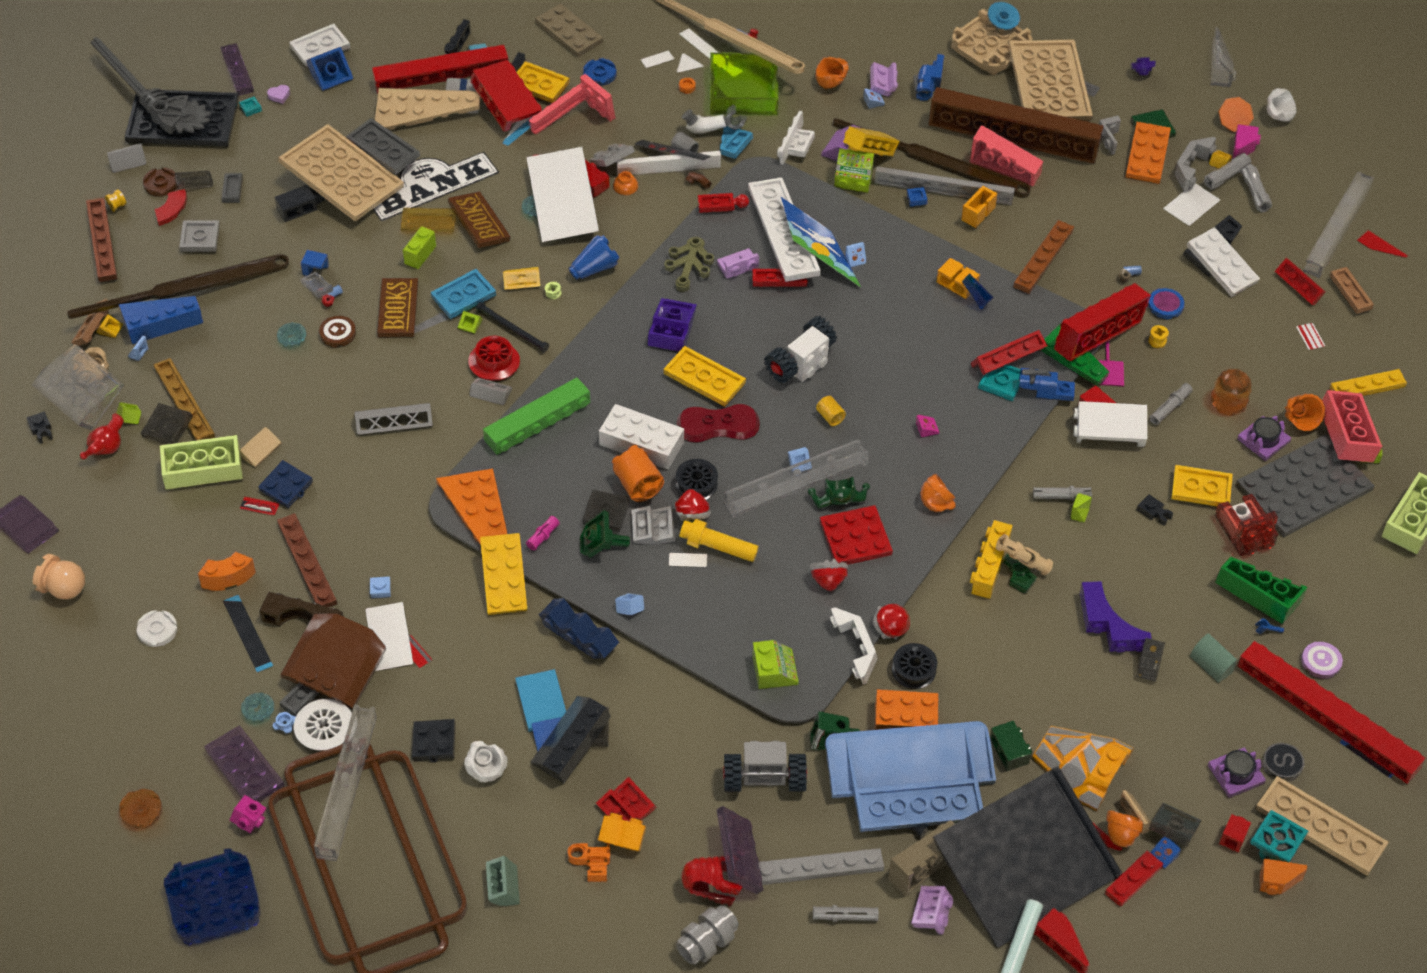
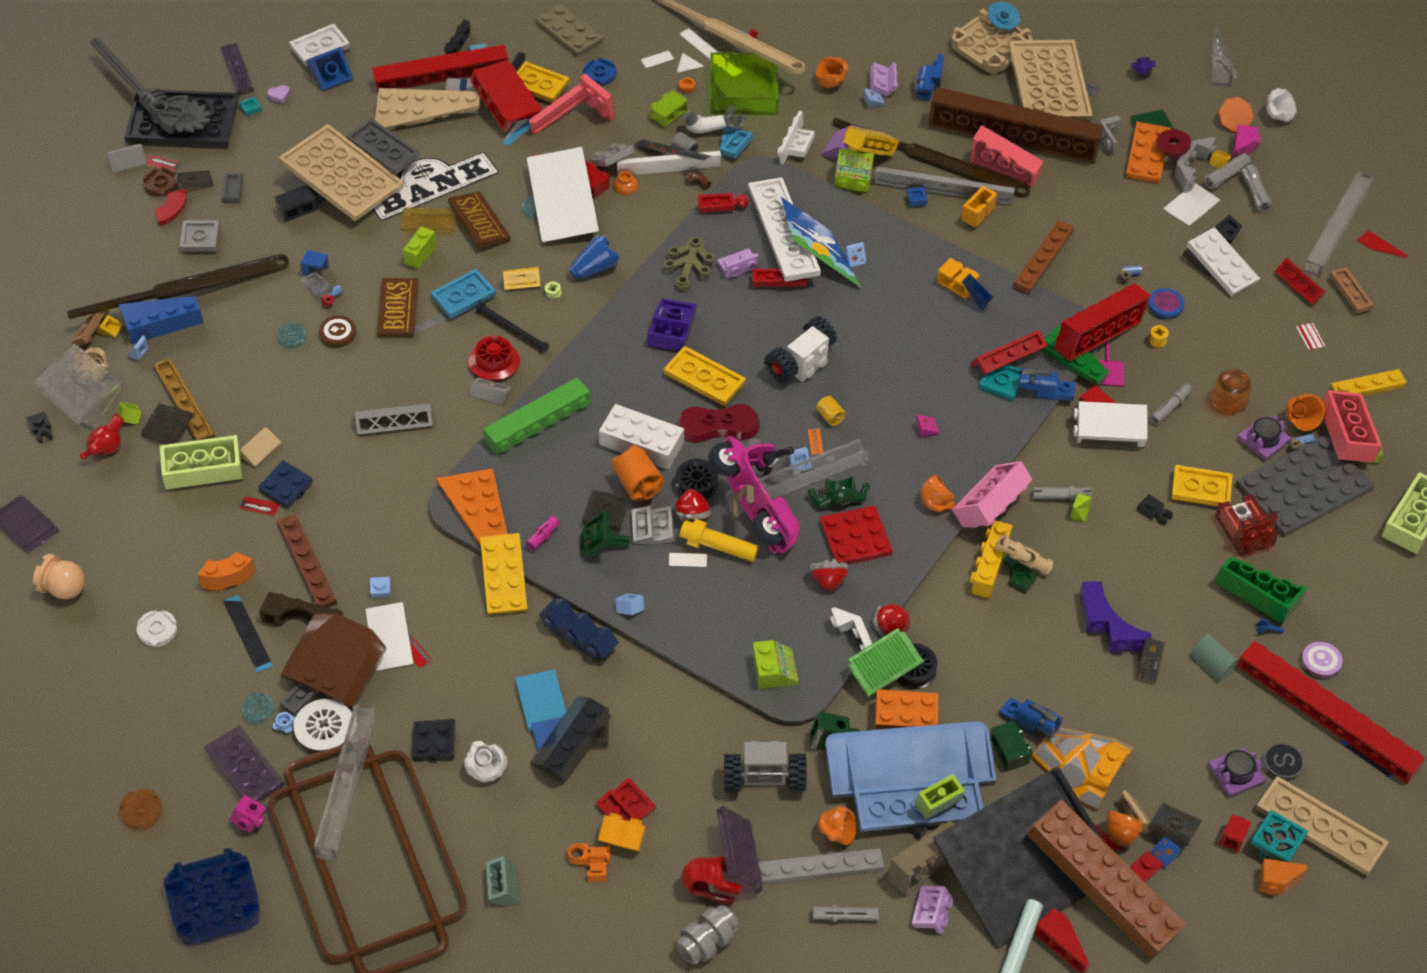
copper plate [86,198,117,282] -> none
yellow wheel [105,189,127,211] -> none
lime slope [458,311,483,334] -> none
none -> sticker [145,155,180,171]
none -> lime brick [650,90,688,128]
none -> piece [708,436,800,554]
none -> orange sticker [807,427,825,456]
none -> orange piece [818,806,857,845]
none -> bright green window [848,628,924,697]
none -> lime brick [915,774,965,820]
none -> bright pink brick [952,461,1032,528]
none -> blue plate [999,697,1063,736]
none -> dark orange brick [1027,799,1186,960]
none -> dark red tile [1156,129,1191,157]
none -> arm [1290,434,1315,451]

